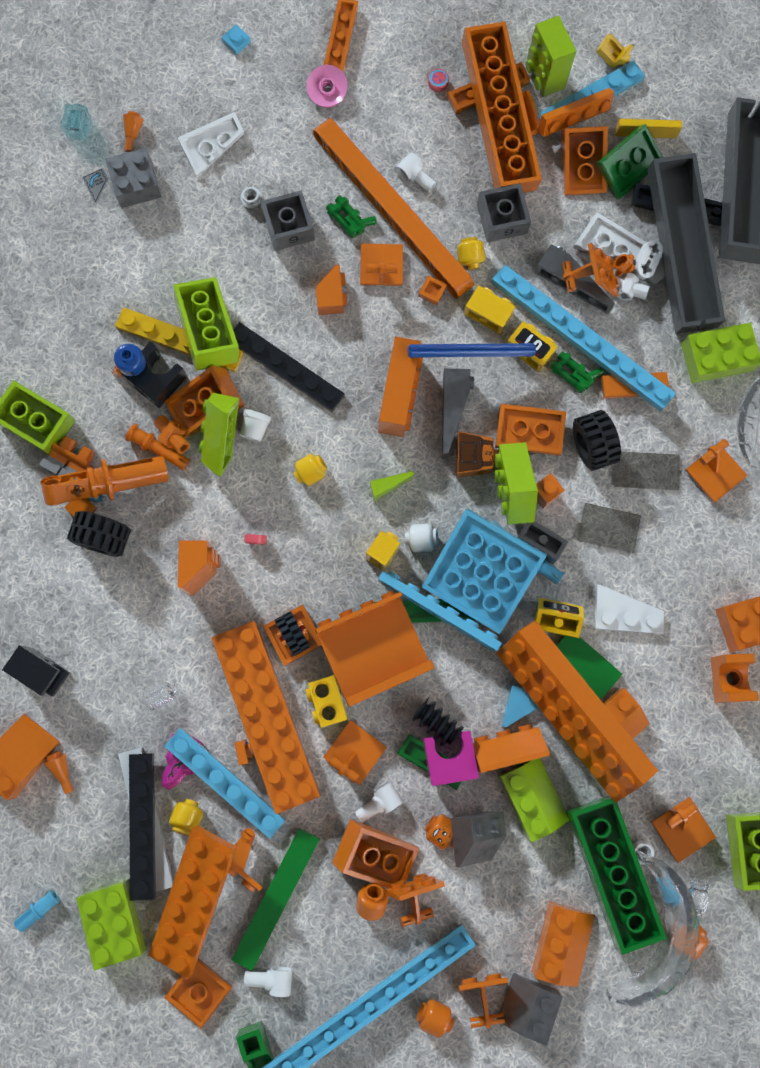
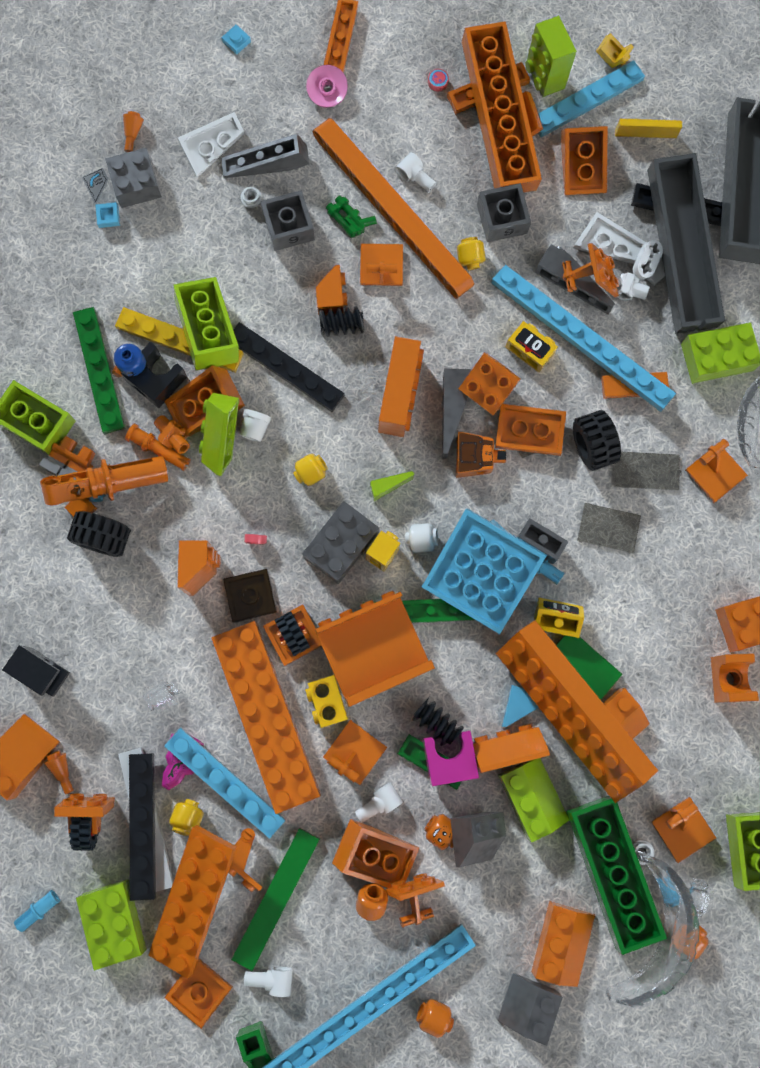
clear light blue brick [61,104,91,140] -> none
orange plate [234,740,253,766] -> none
medium azure plate [378,571,502,653] -> none
blue axle [407,343,536,358] -> none
orange plate [418,275,447,305] -> none
orange plate [457,973,509,1029] -> none
yellow brick [464,285,516,335] -> none
lime brick [494,442,538,525] -> none
orange brick [536,473,565,508] -> none
orange plate [538,88,614,137] -> none
green piece [550,351,604,393] -> none
white wing [594,584,664,634] -> none
green tile [597,124,663,199] -> none
orange plate [614,254,635,277] -> none
none -> orange plate [54,793,115,851]
none -> green plate [73,307,126,434]
none -> medium azure plate [95,202,120,228]
none -> flat silver slope [221,134,309,178]
none -> dark brown tile [223,569,277,623]
none -> flat silver brick [302,501,379,584]
none -> black piece [319,306,364,337]
none -> orange plate [458,352,521,415]

